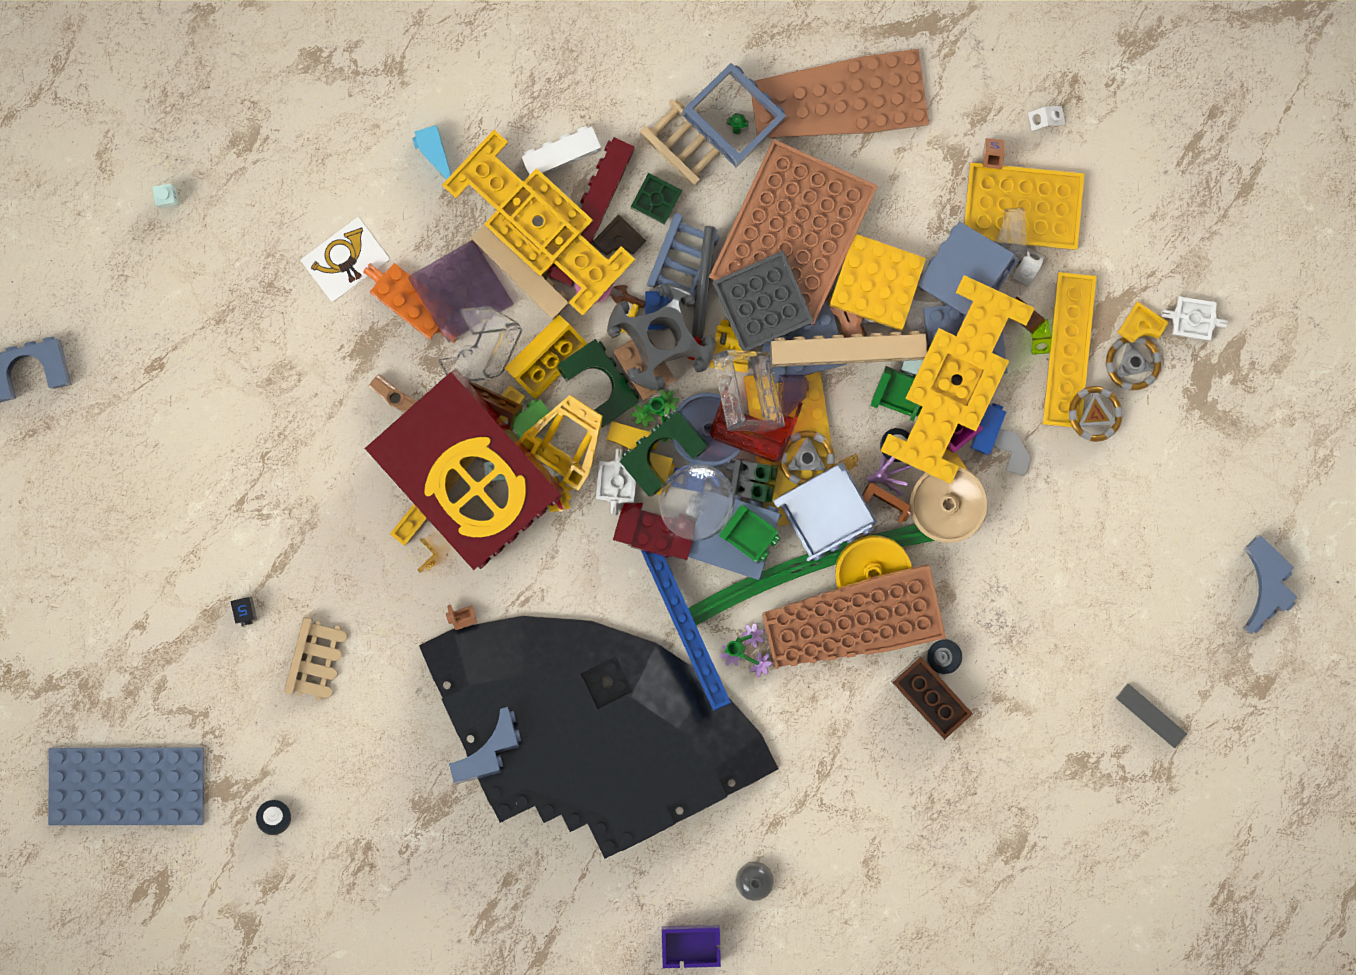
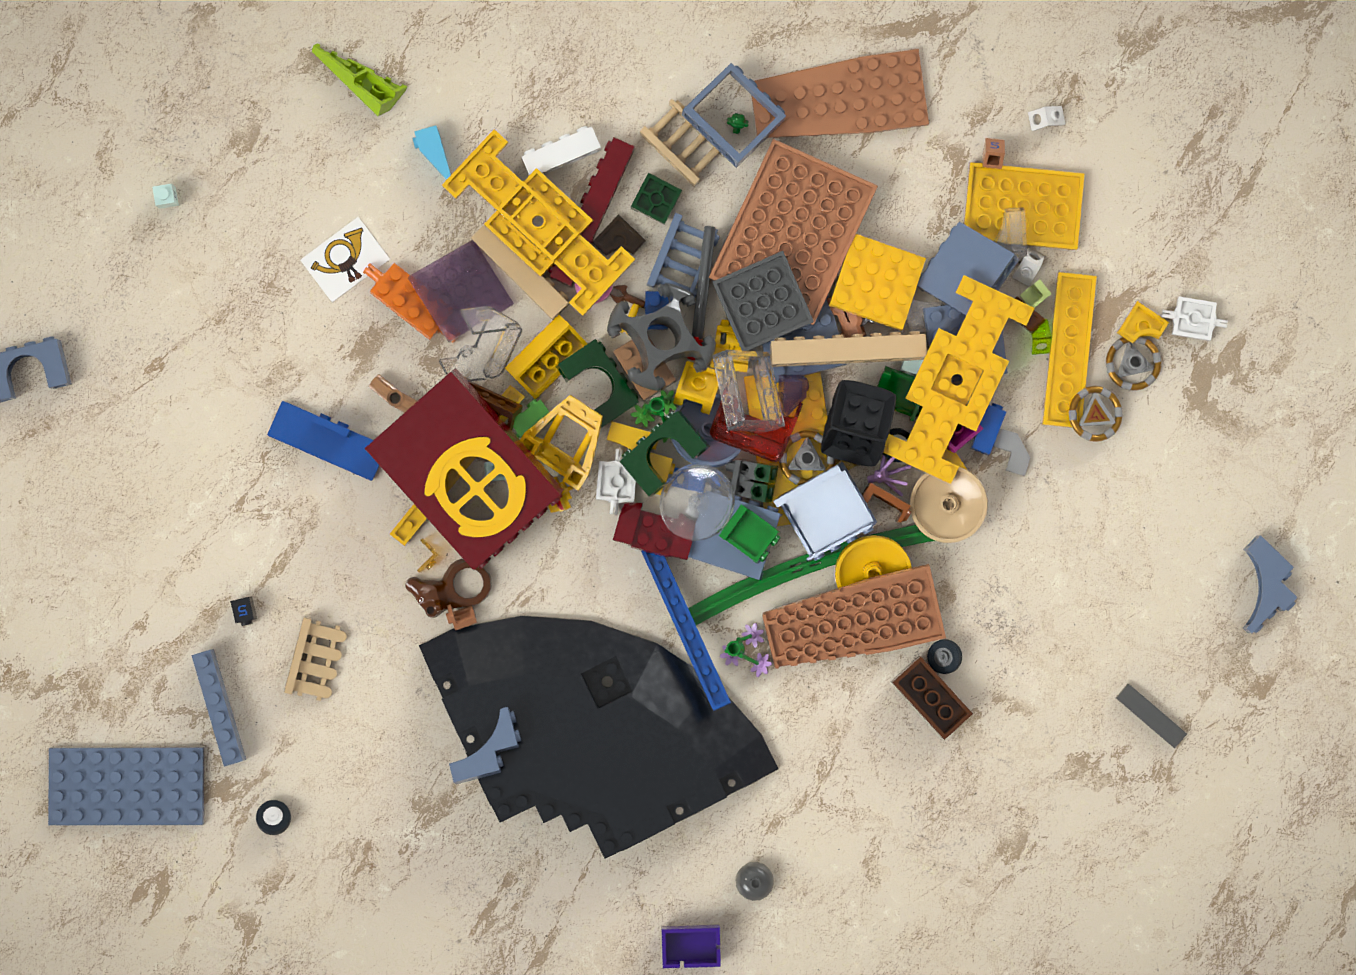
none -> sand blue brick [191,649,246,767]
none -> blue bracket [267,401,379,481]
none -> lime wedge [312,43,407,116]
none -> reddish brown animal [405,558,491,618]
none -> yellow panel [673,361,723,415]
none -> black piece [821,380,896,466]
none -> yellowish green panel [1020,279,1051,308]

